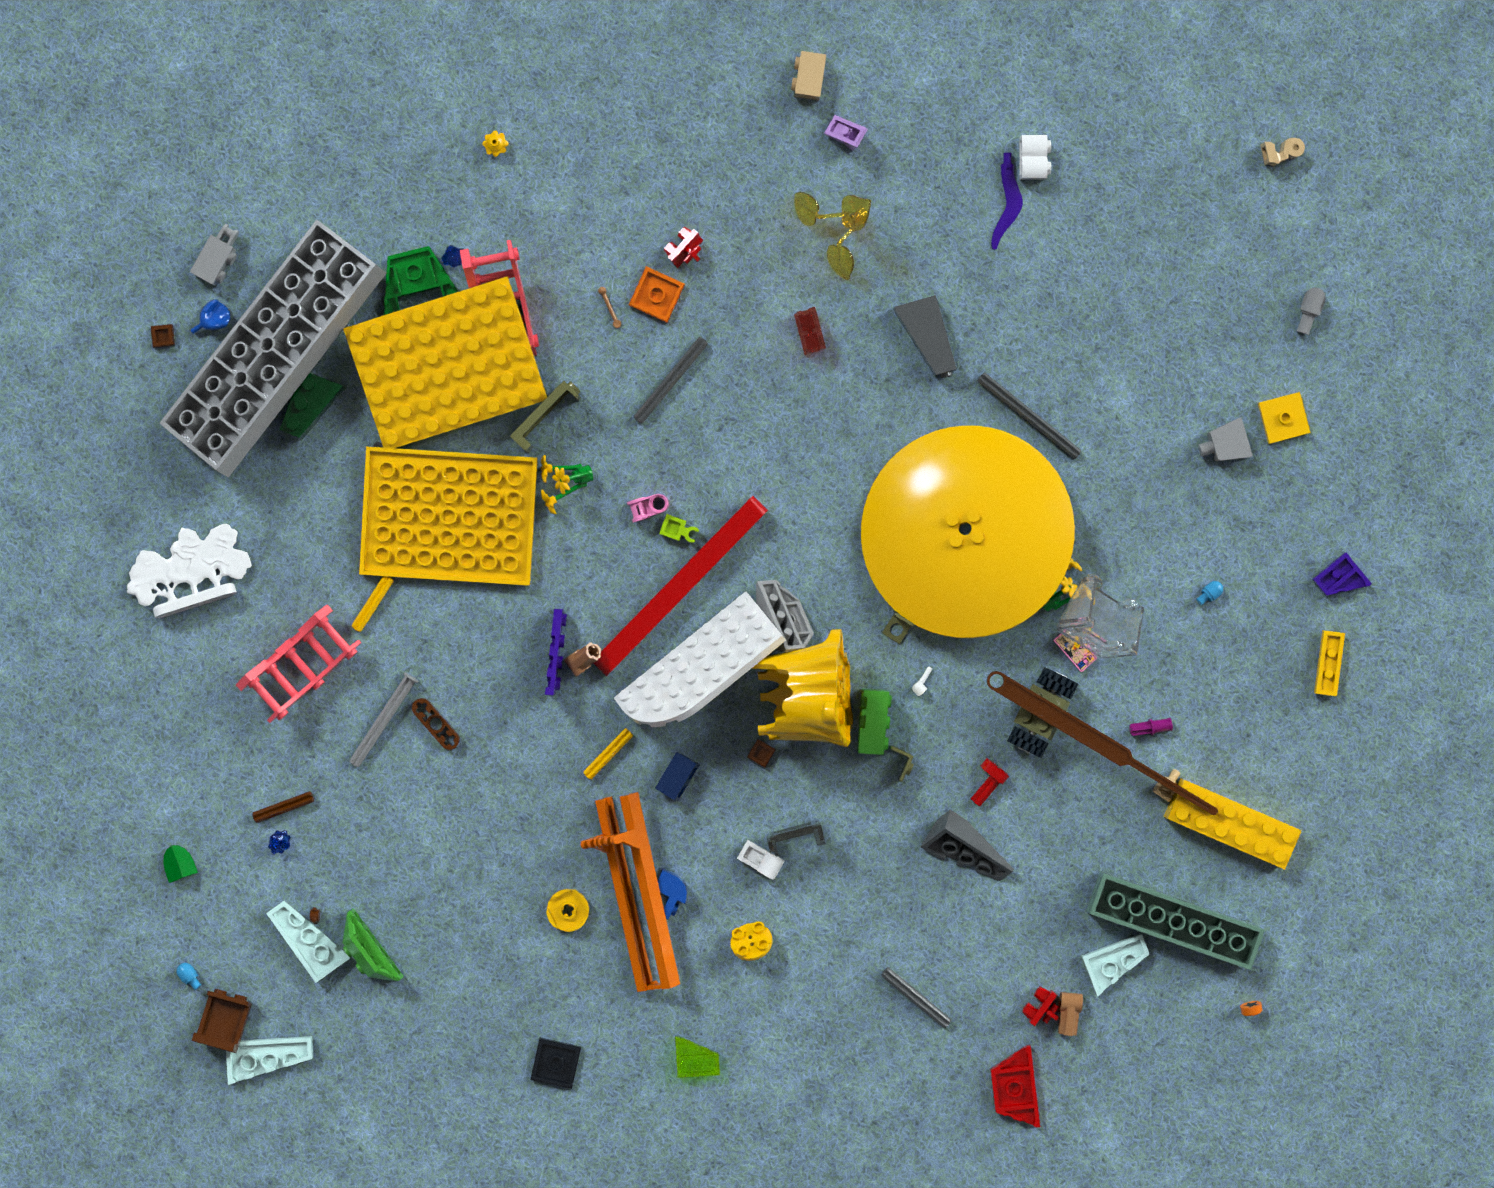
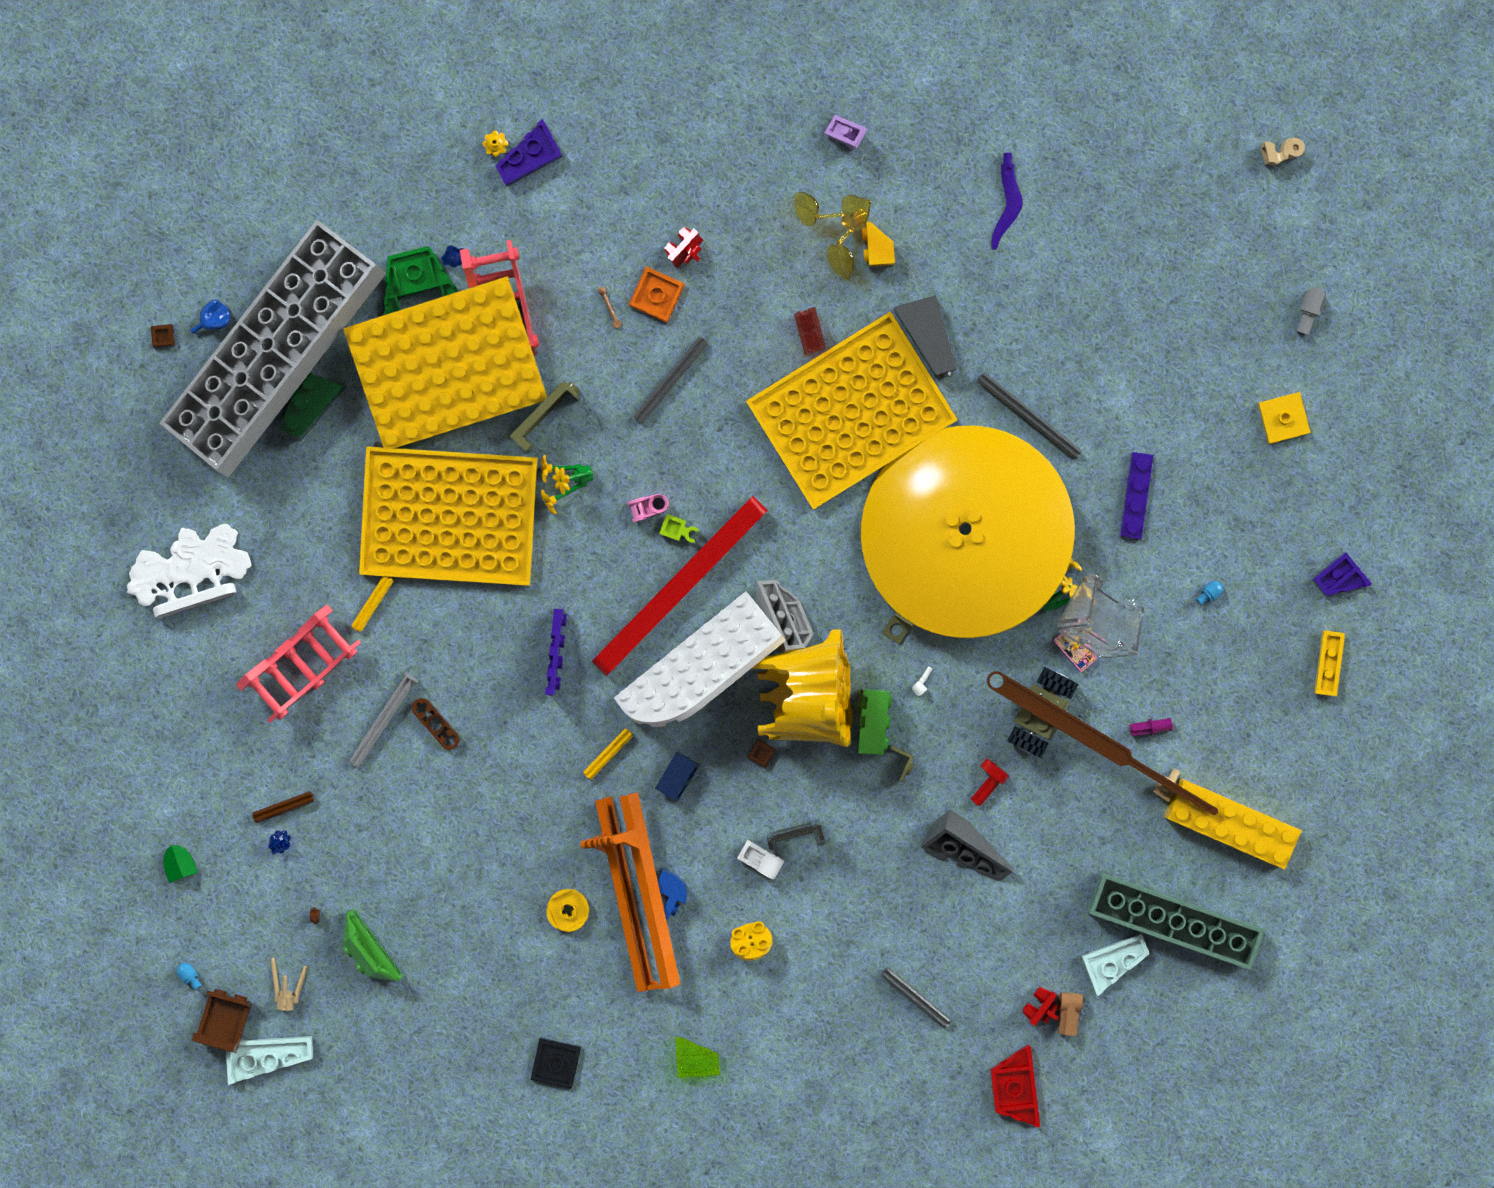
light grey brick [190,224,239,287] -> none
light aqua wing [266,900,350,983] -> none
medium nougat piece [564,642,601,677] -> none
tan brick [791,51,826,100] -> none
white brick [1019,135,1051,180] -> none
light grey torso [1198,417,1253,462] -> none
orange tile [1240,1001,1263,1016] -> none
none -> tan plant [271,958,308,1011]
none -> dark purple wing [496,119,563,187]
none -> yellow plate [746,311,958,510]
none -> yellow slope [862,222,895,267]
none -> dark purple plate [1120,452,1154,539]

